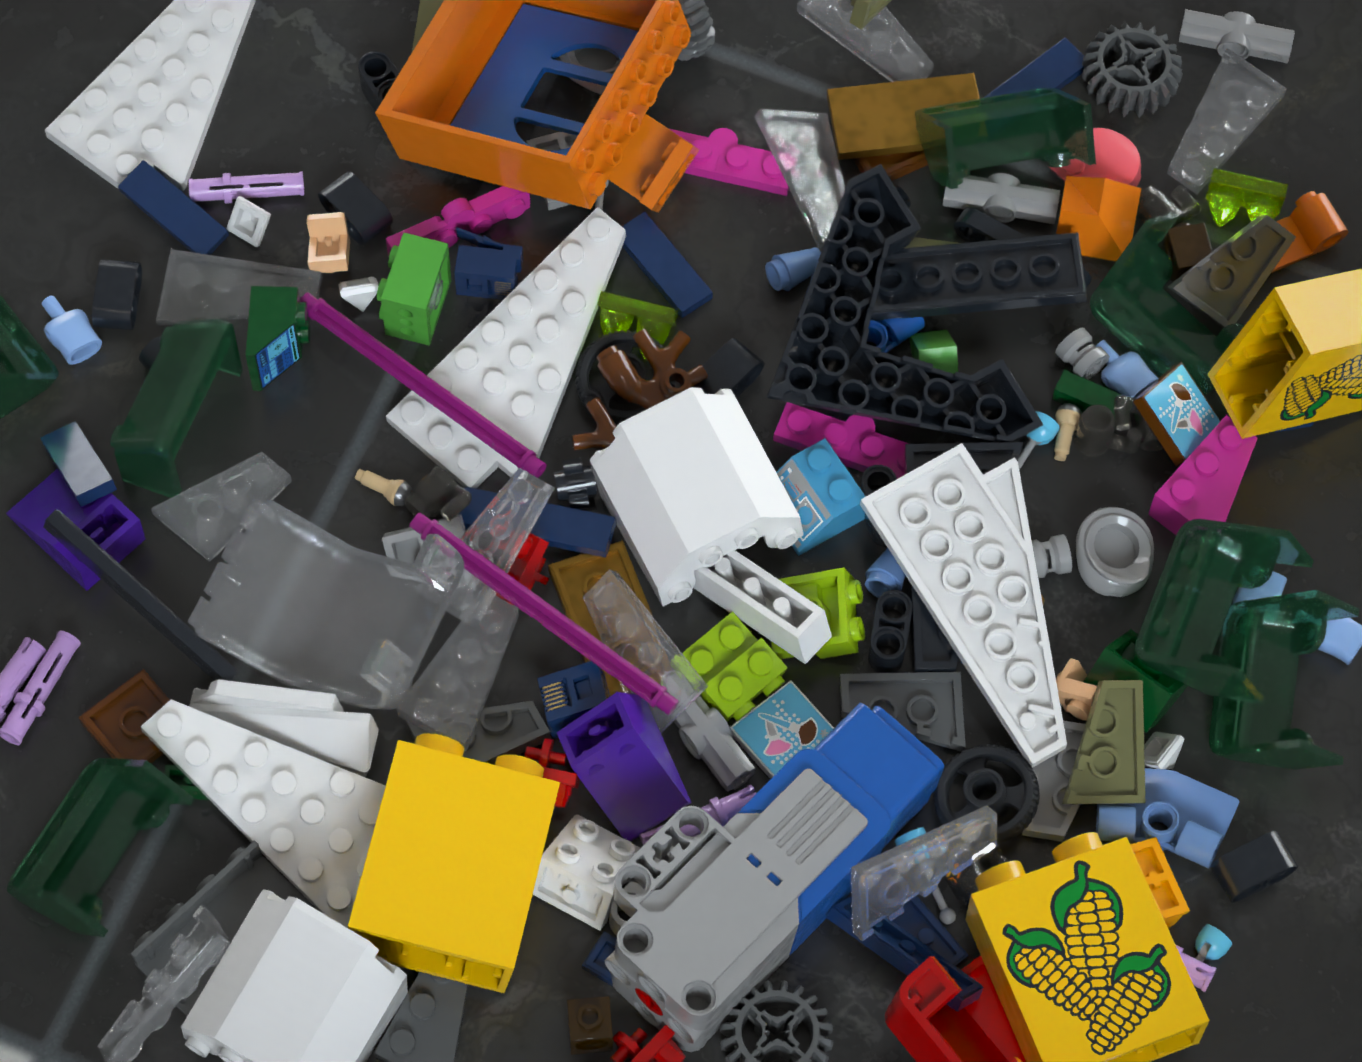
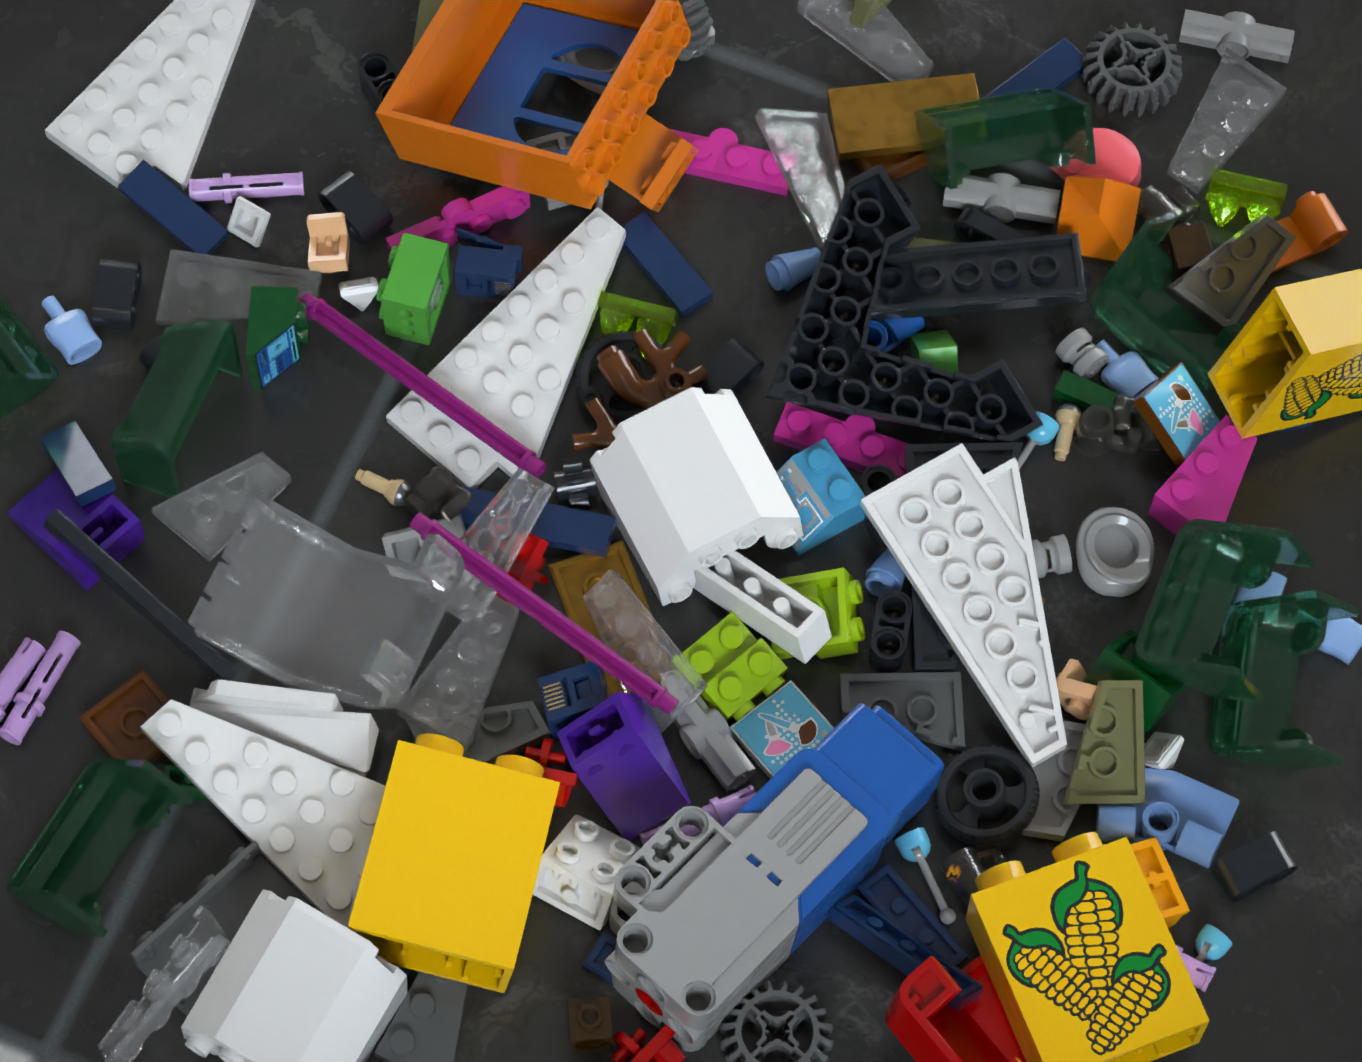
clear wing [851,805,997,941] -> none

